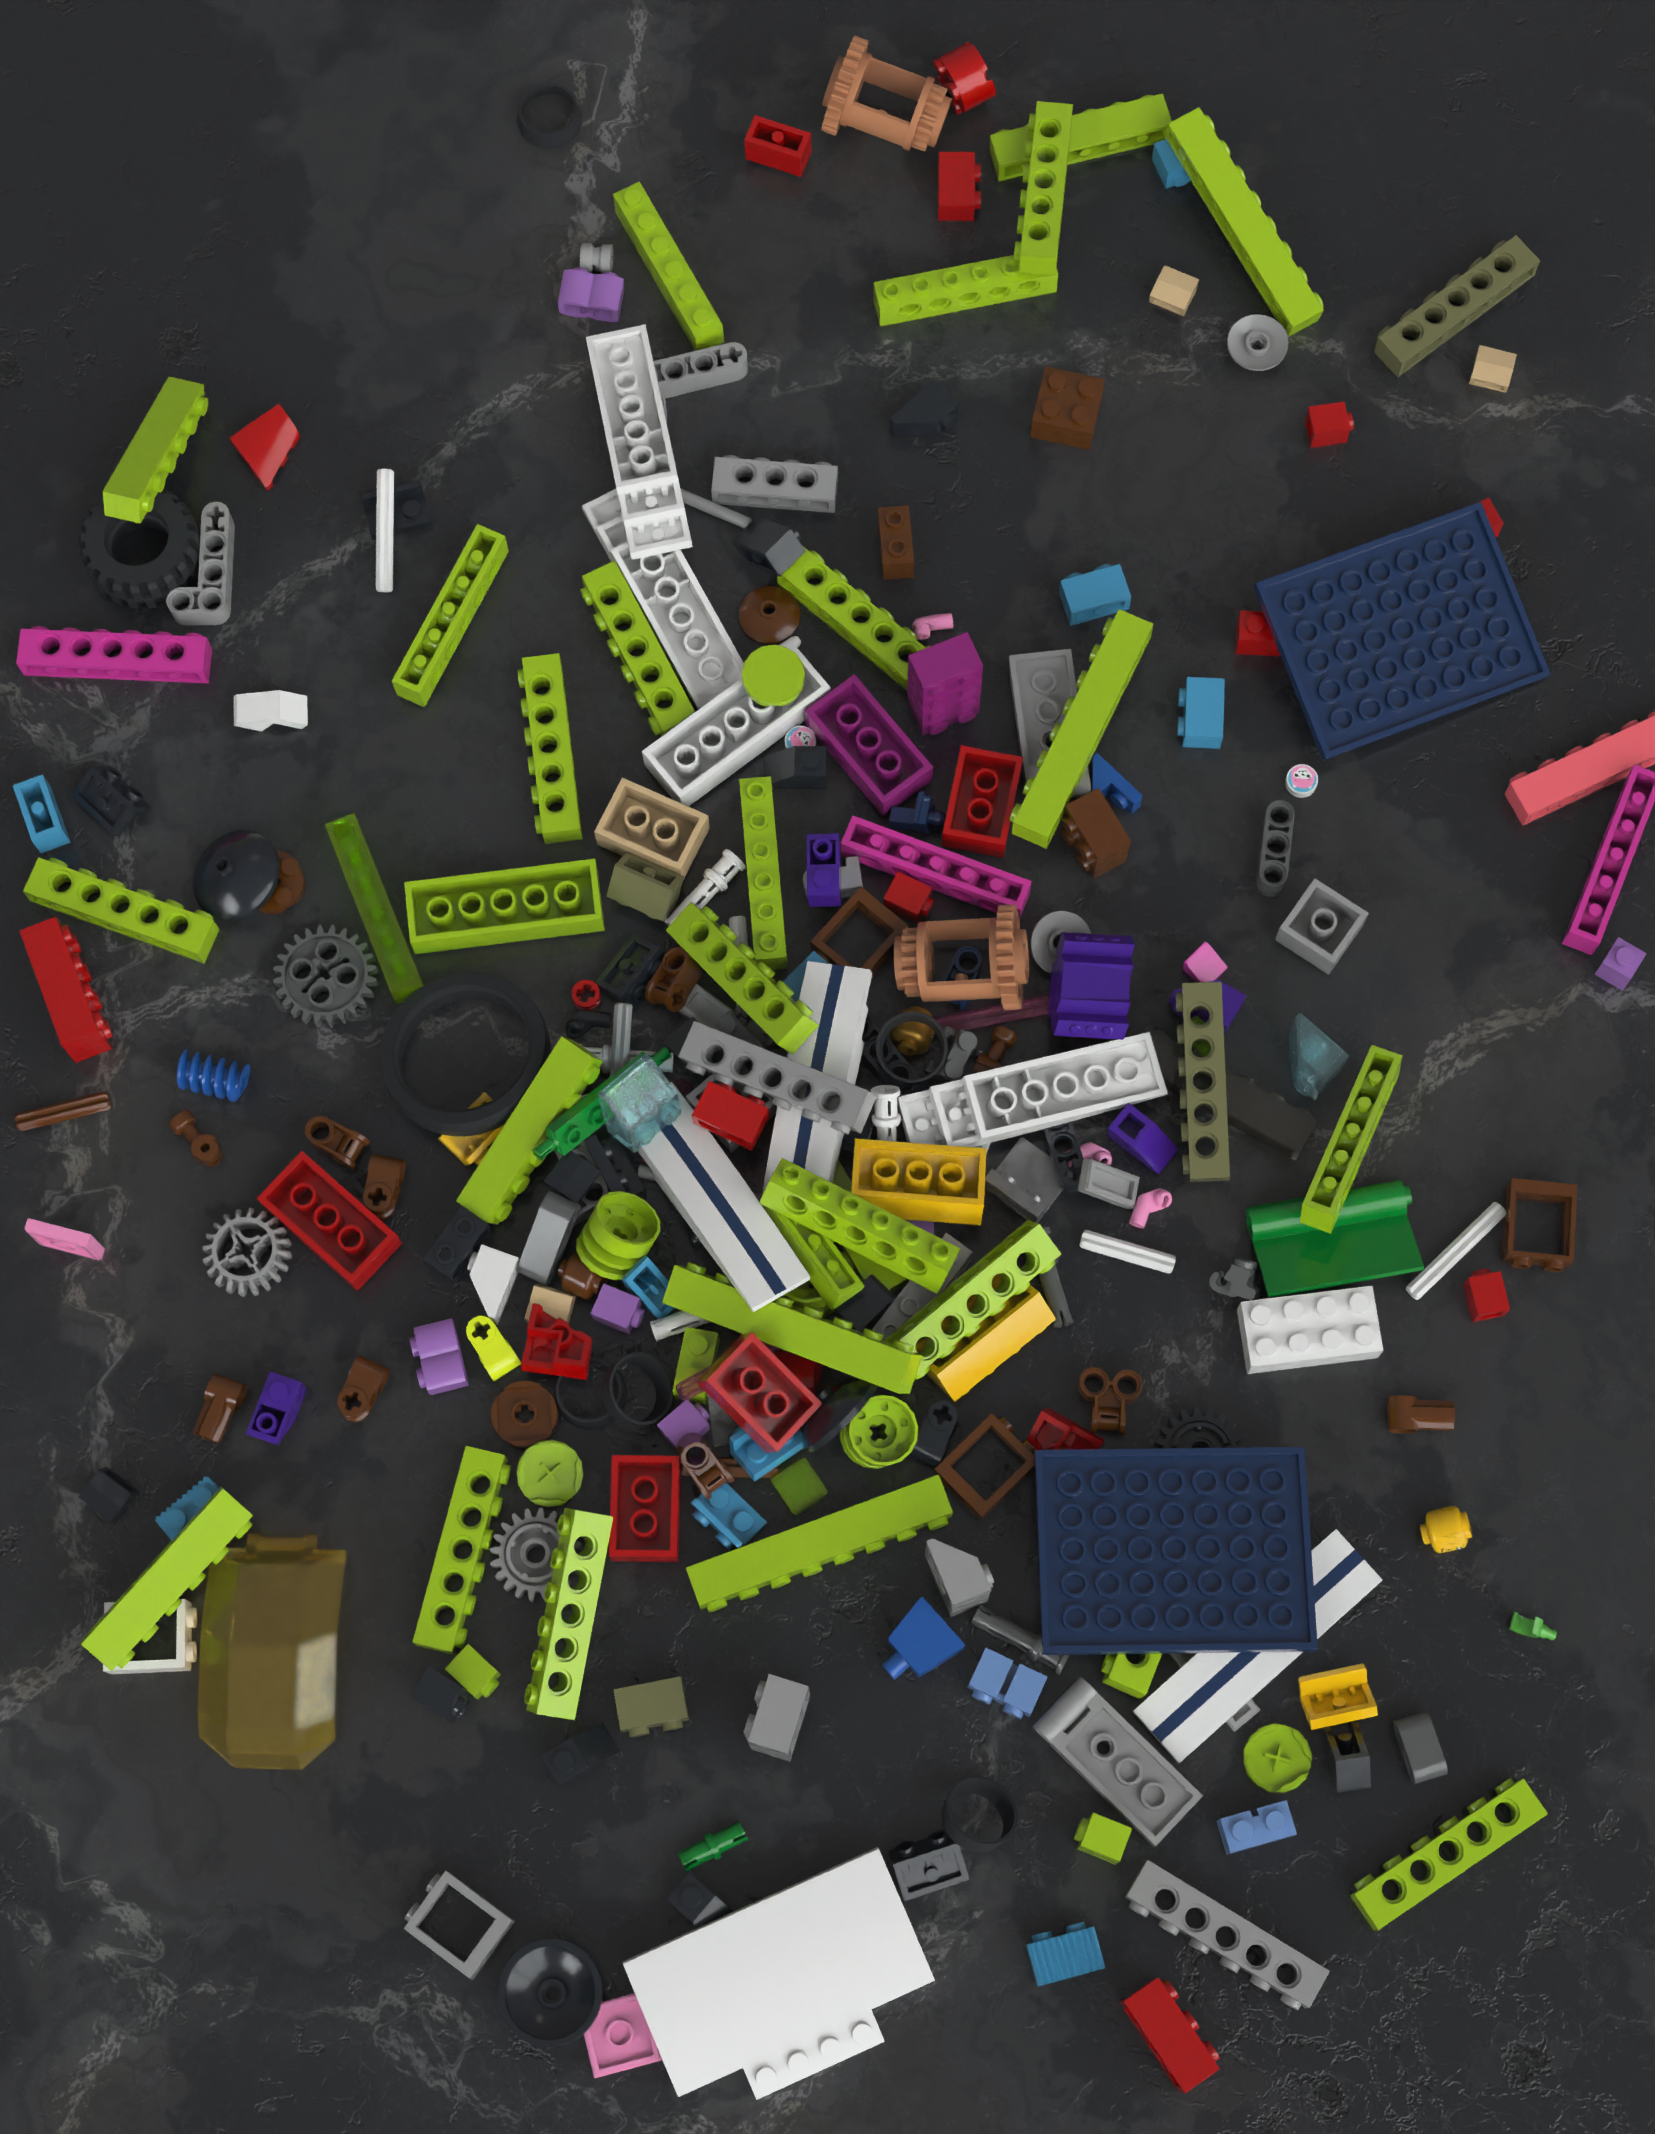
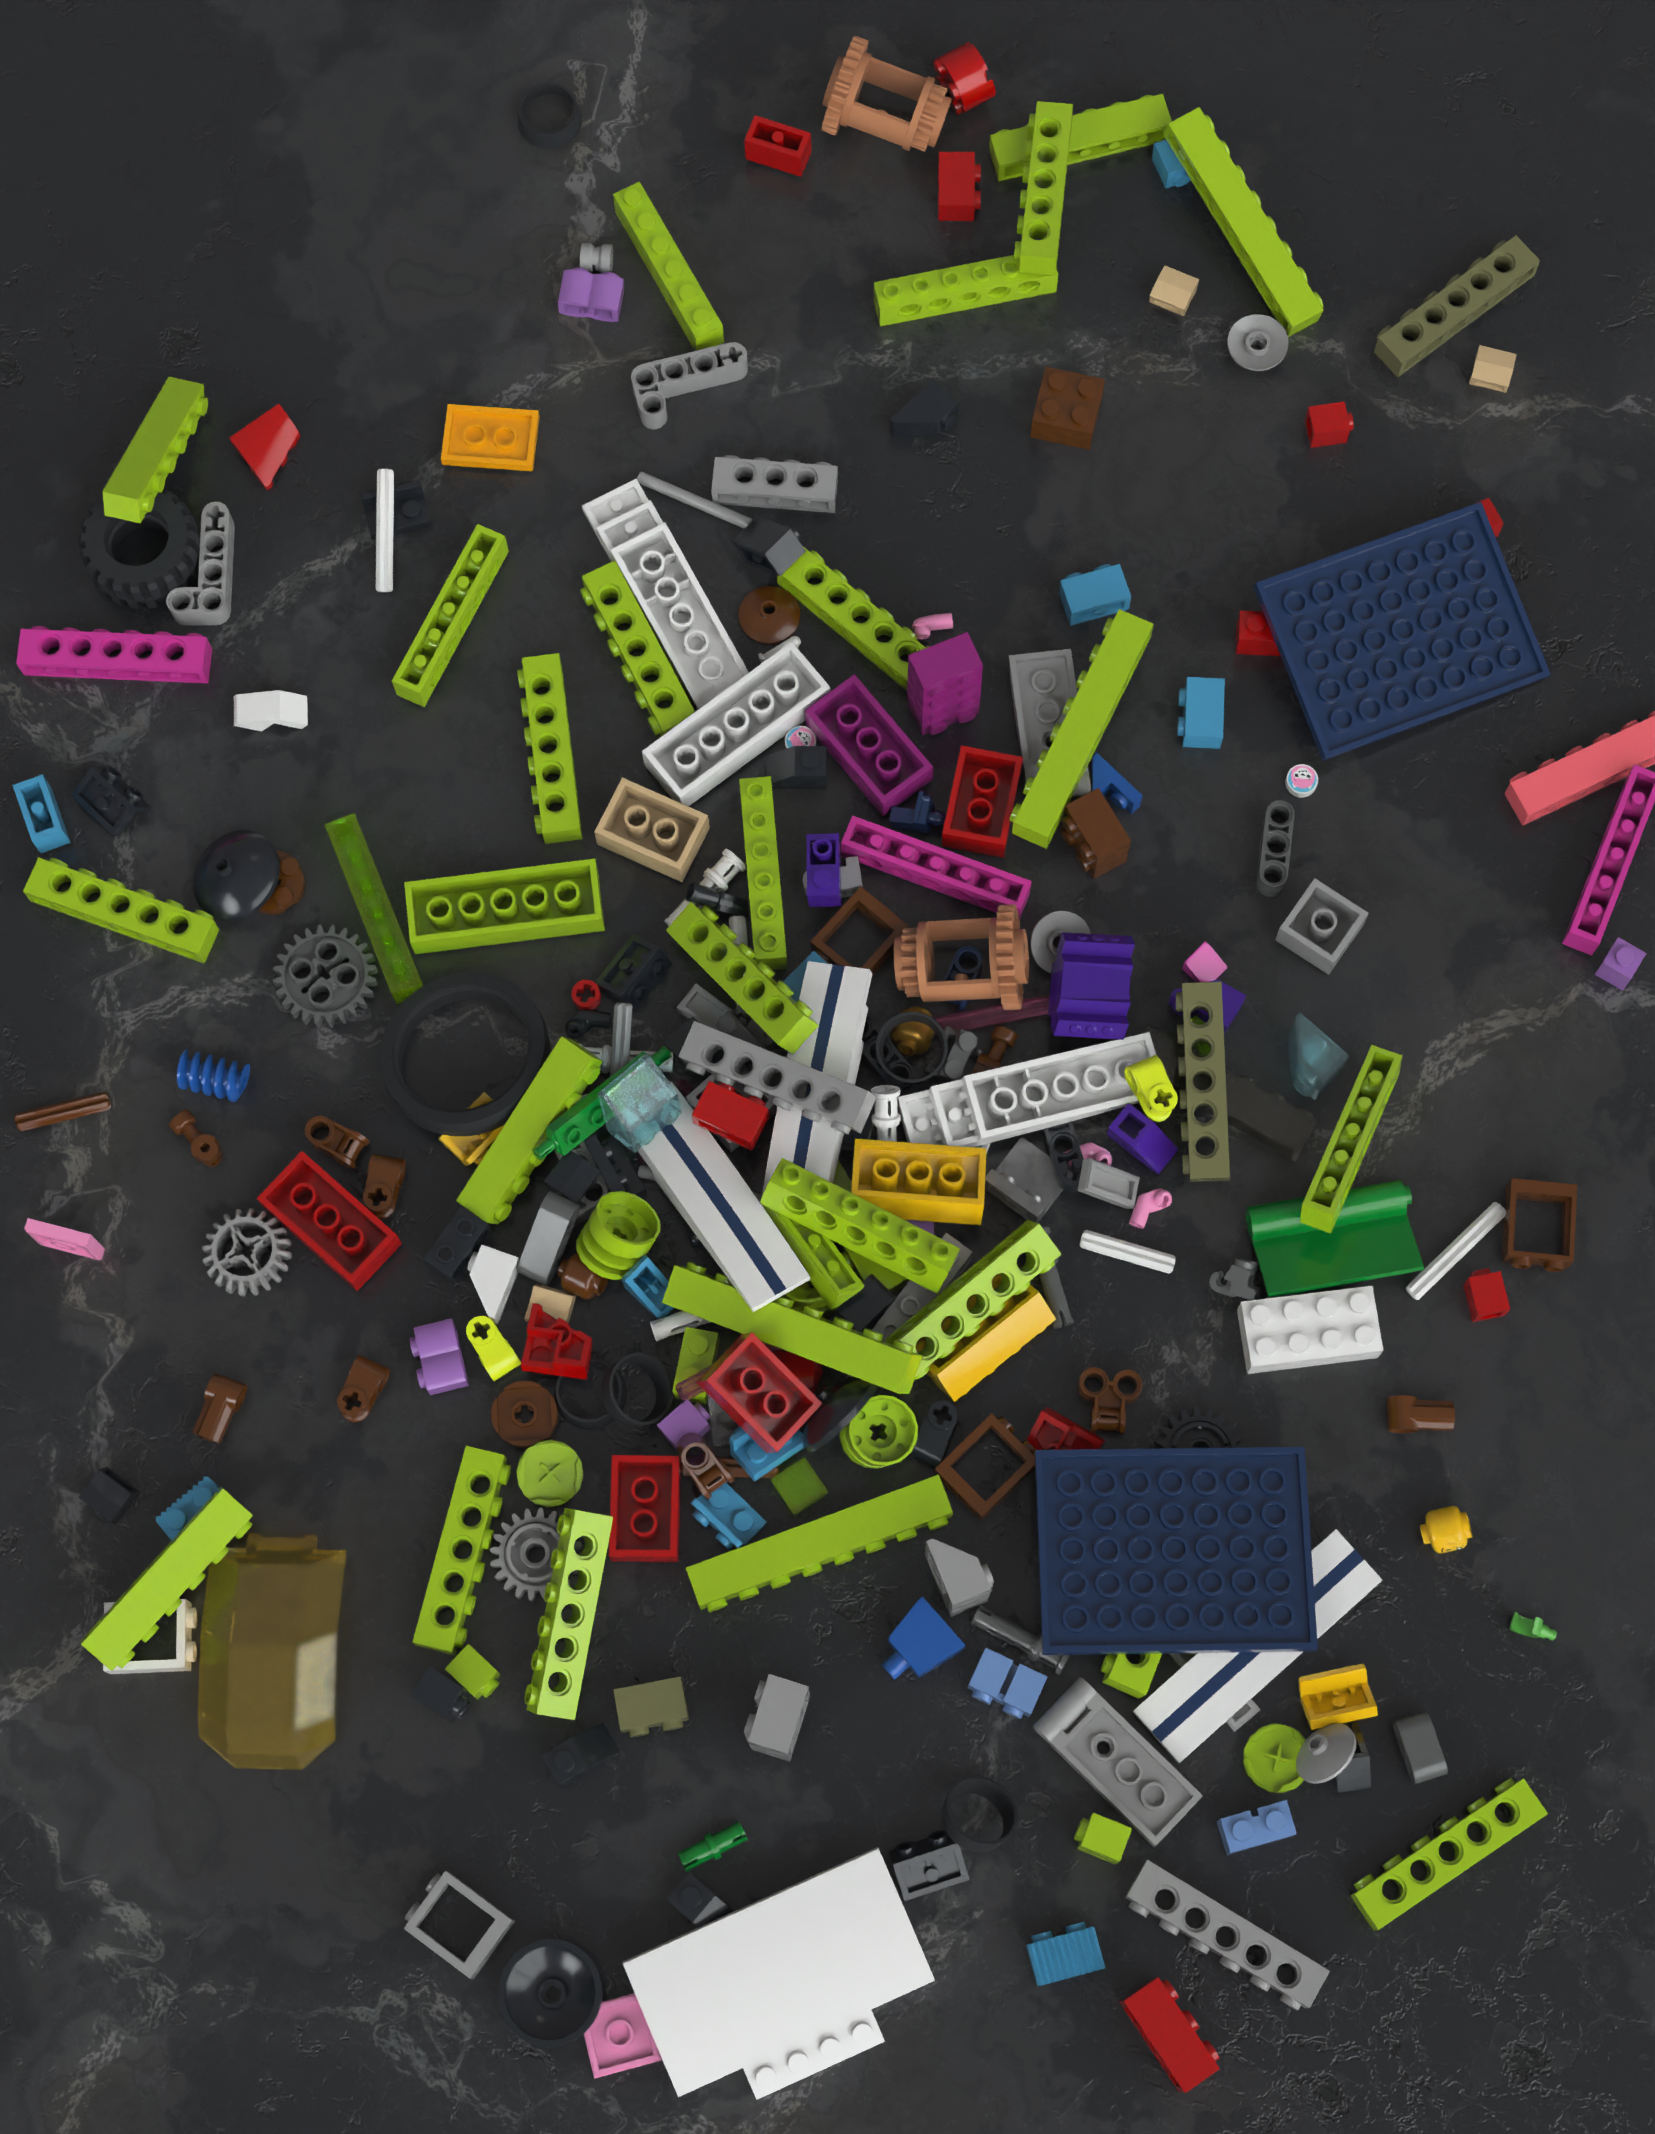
red brick [20,917,113,1063] -> none
dark purple slope [246,1372,307,1446] -> none
white slope [586,325,693,560] -> none
medium lavender brick [590,1284,645,1335] -> none
olive brick [606,852,684,922] -> none
reddish brown piece [645,947,702,1012] -> none
lime tile [742,645,805,707] -> none
reddish brown brick [878,505,914,580] -> none
red brick [883,871,935,925] -> none
none -> light orange plate [441,404,540,471]
none -> black axle [685,882,748,916]
none -> neon yellow piece [1124,1055,1178,1122]
none -> light grey dish [1296,1723,1356,1784]

